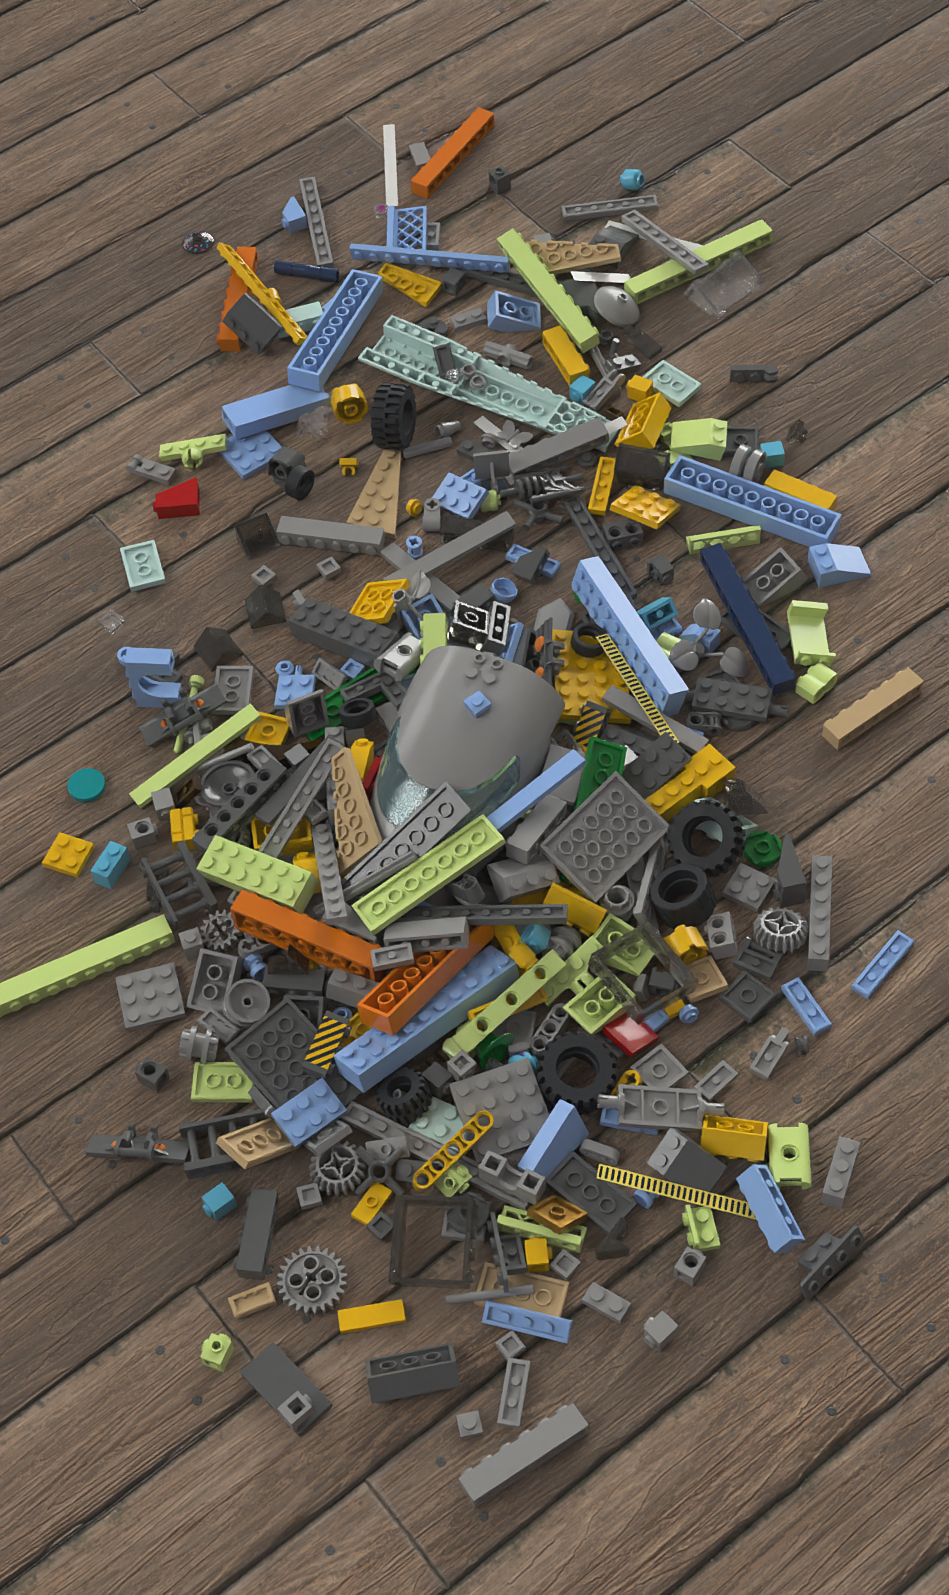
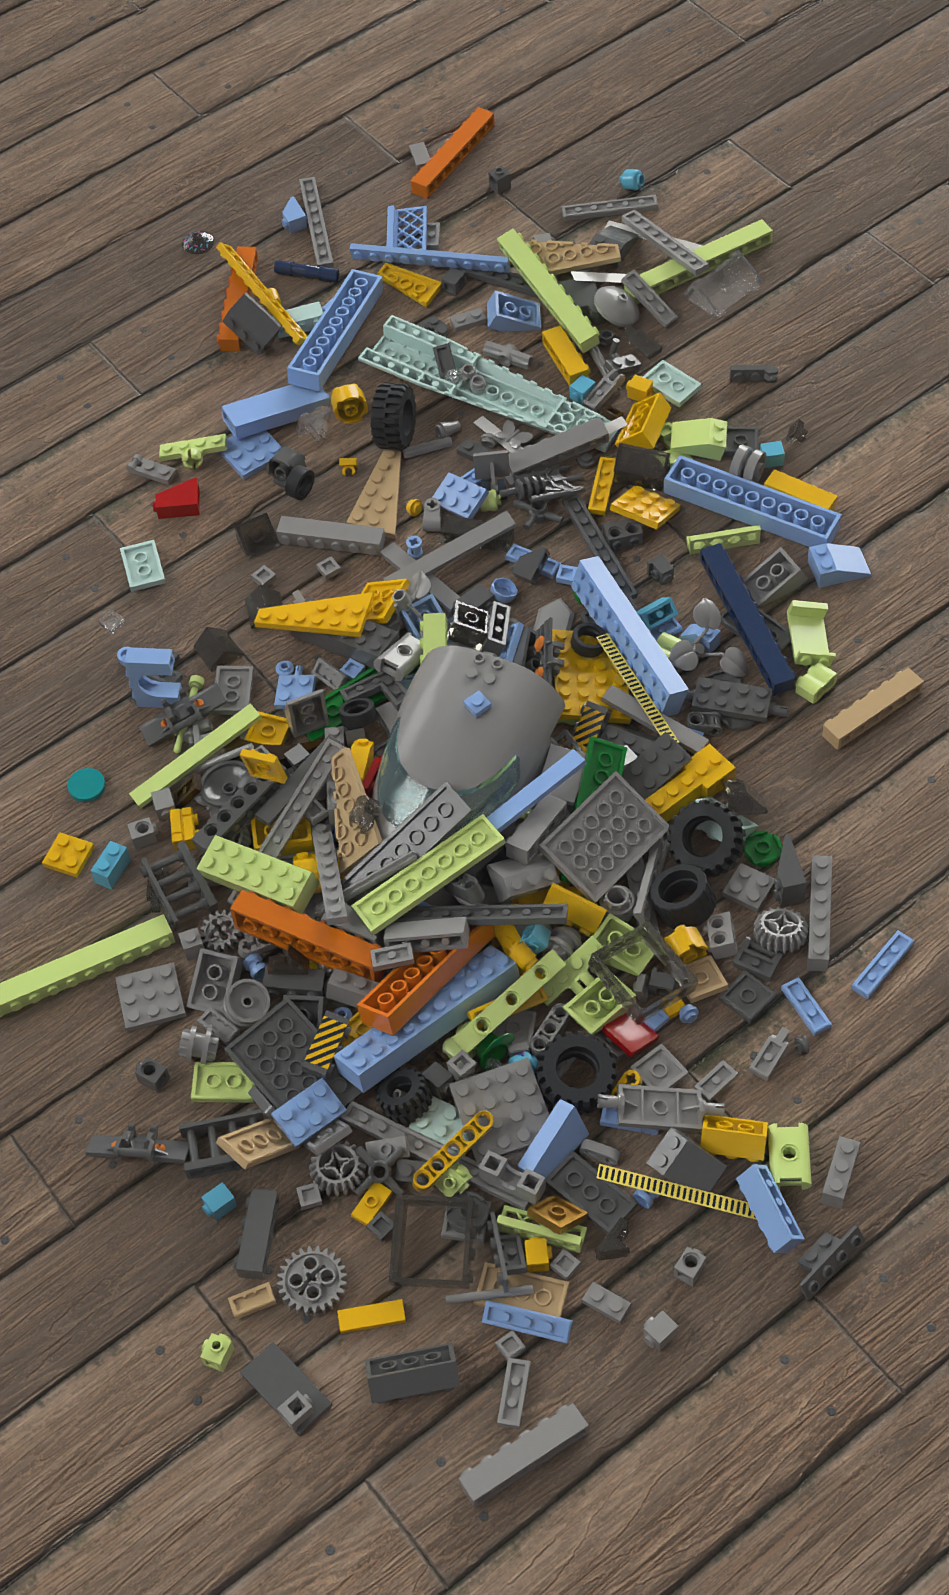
clear tile [373,203,388,219] -> none
white sticker [383,124,398,207] -> none
light grey plate [456,1410,483,1440] -> none
yellowish green bracket [682,1205,720,1252] -> none
none -> yellow plate [240,749,288,784]
none -> yellow wing [254,592,374,637]
none -> clear smoke plate [349,795,382,834]
none -> light blue plate [556,564,577,585]
none -> light grey tile [621,269,678,328]

